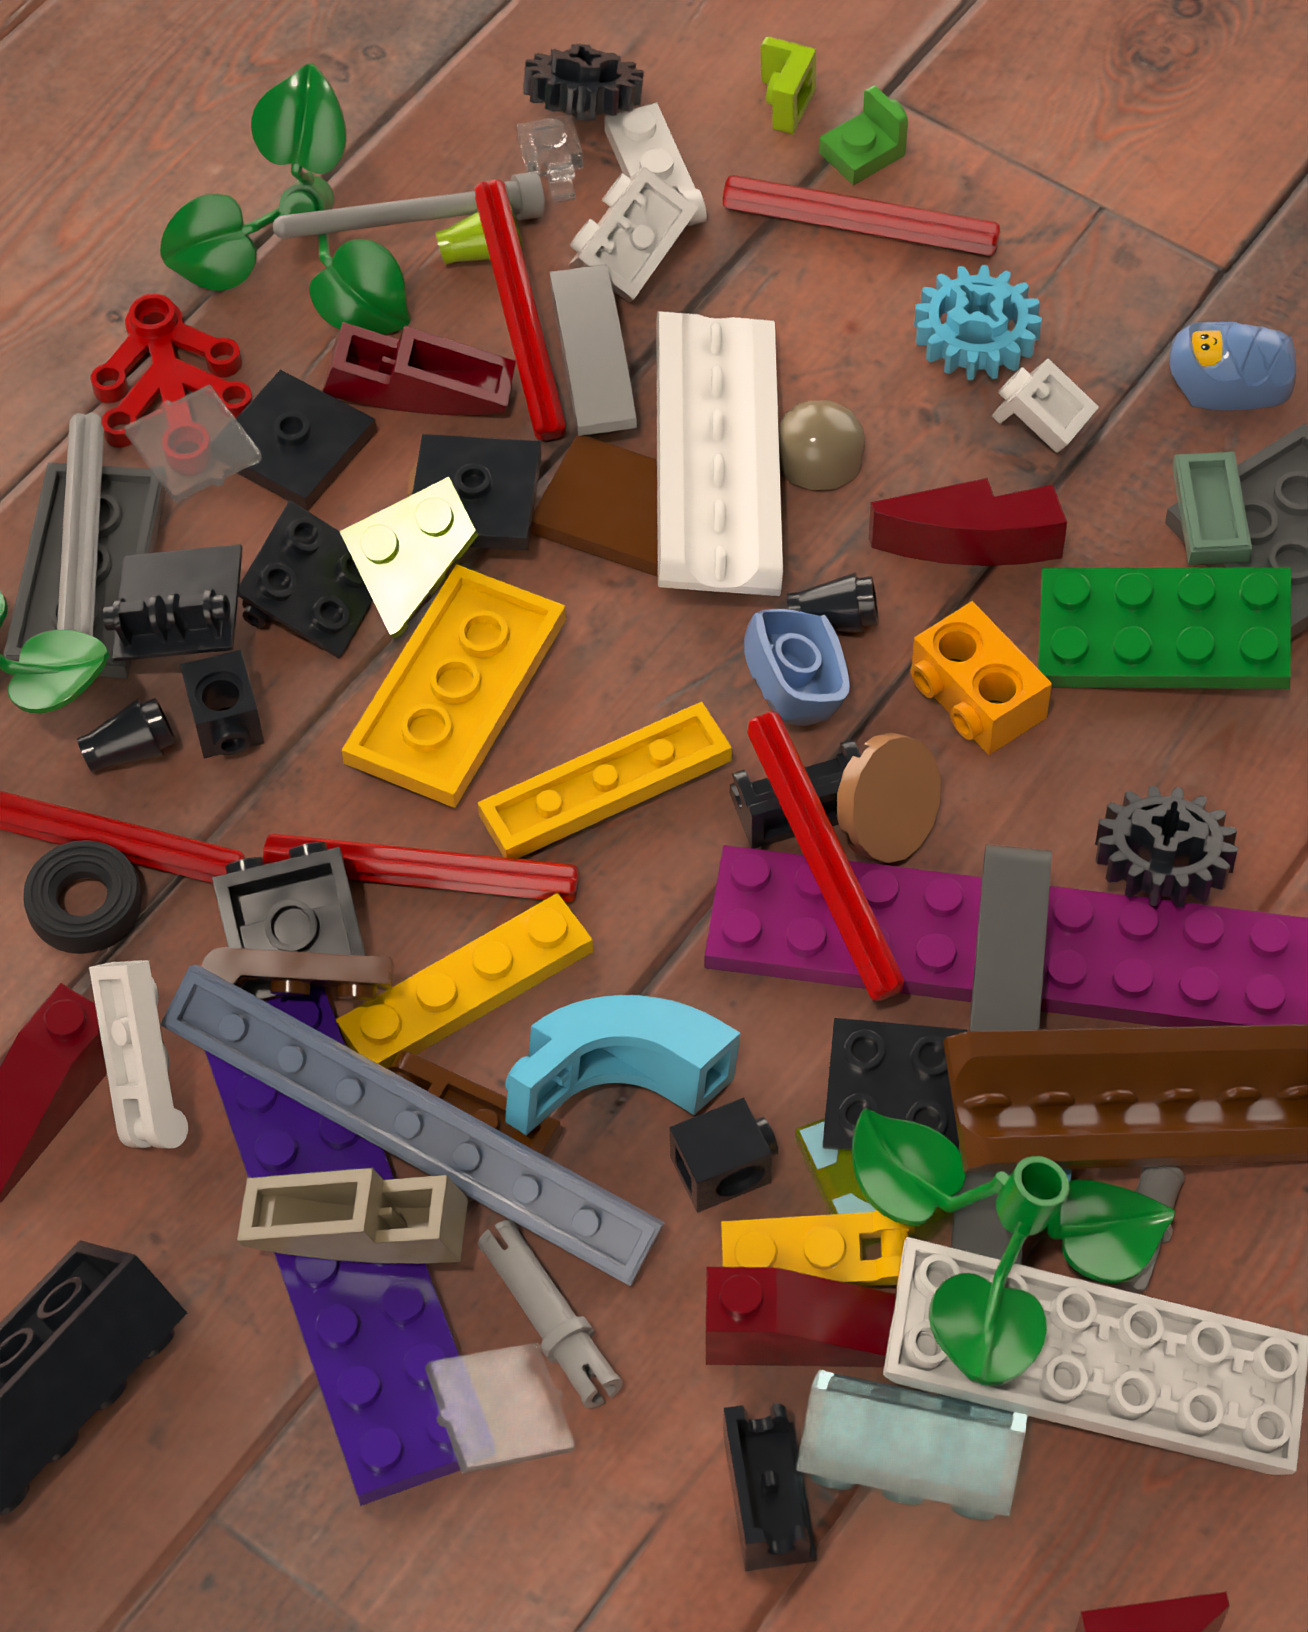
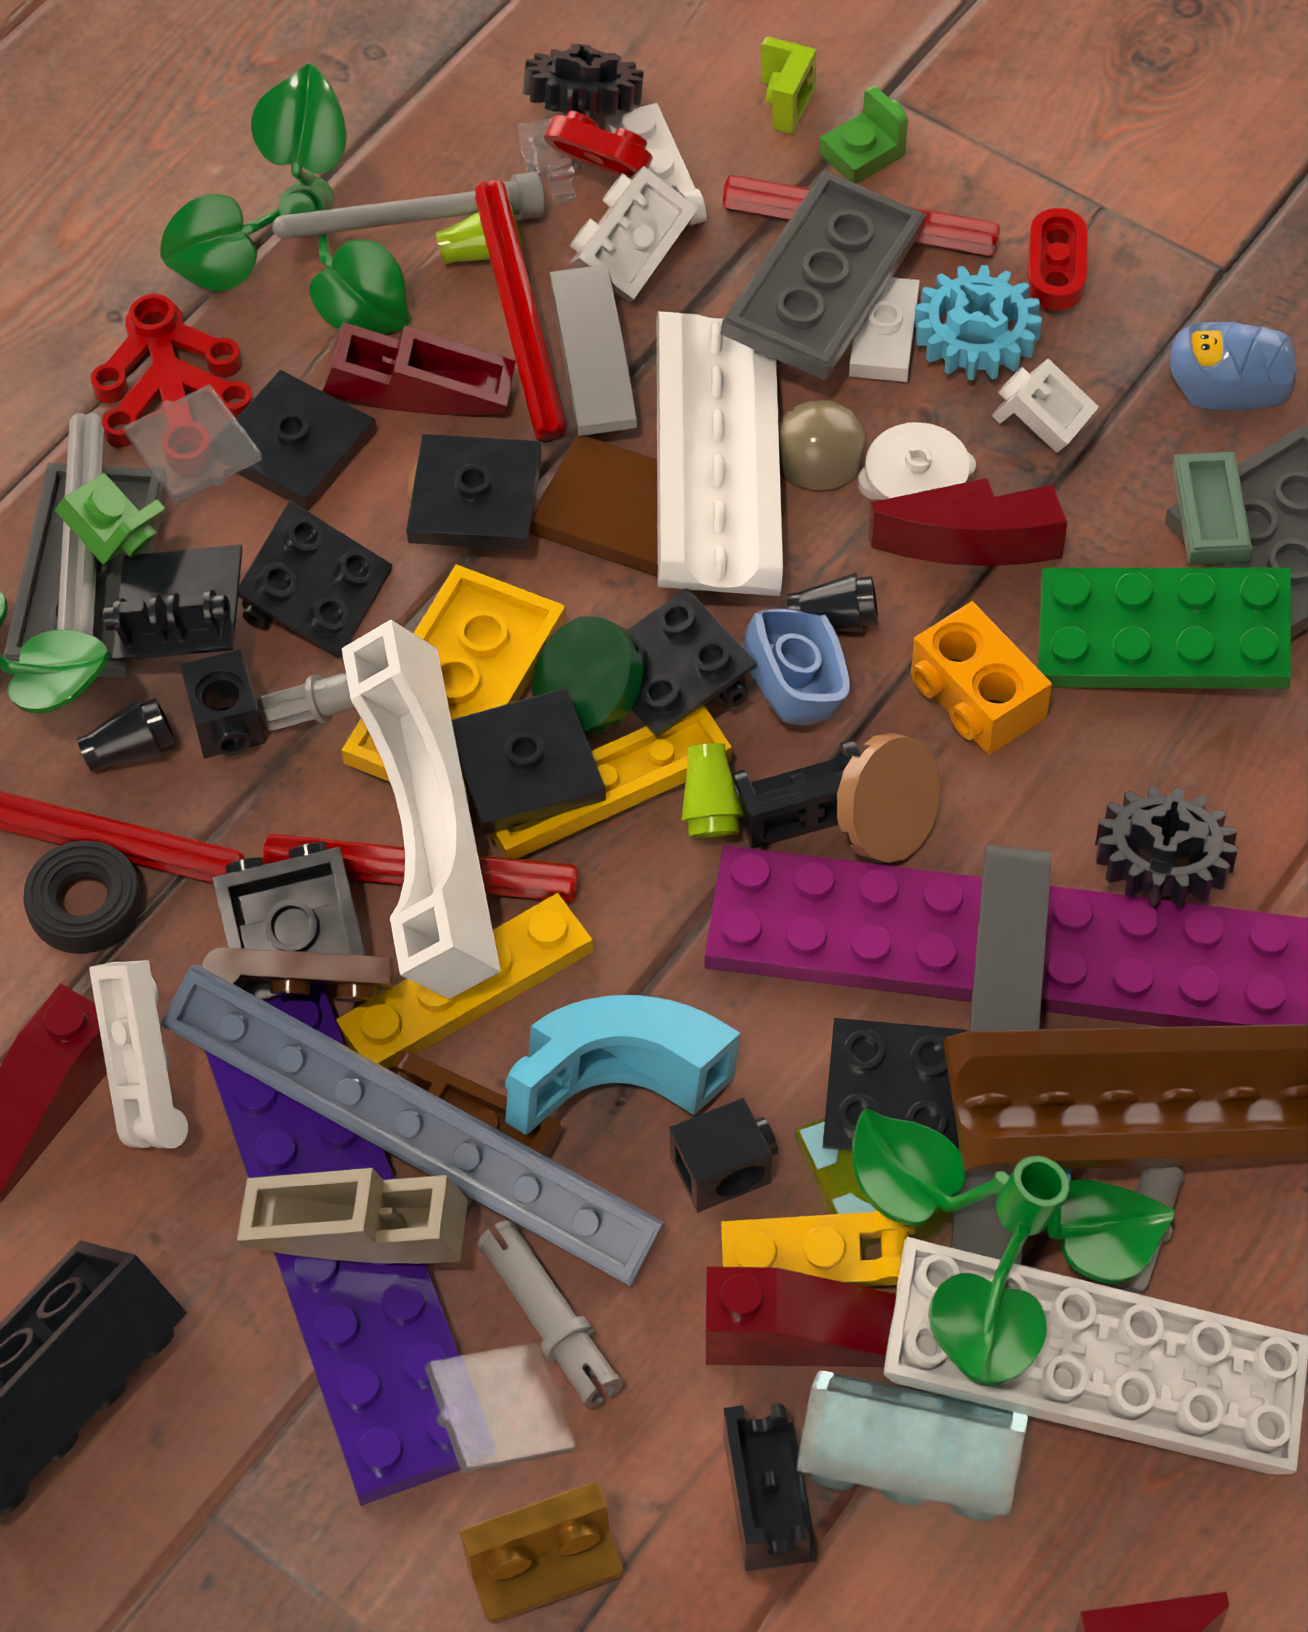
wing [340,477,478,639] -> none
red axle [747,711,904,1001] -> none
none -> bright green bracket [54,472,166,565]
none -> light grey axle [257,673,355,731]
none -> white arch [342,620,501,999]
none -> black plate [451,687,606,835]
none -> pearl gold bracket [460,1480,623,1624]
none -> dark green tile [531,615,644,740]
none -> red plate [543,111,653,178]
none -> black hinge [628,588,757,738]
none -> lime cone [681,743,744,838]
none -> dark grey piece [720,170,926,381]
none -> white plate [849,277,920,382]
none -> white piece [858,423,976,500]
none -> red plate [1027,208,1088,310]

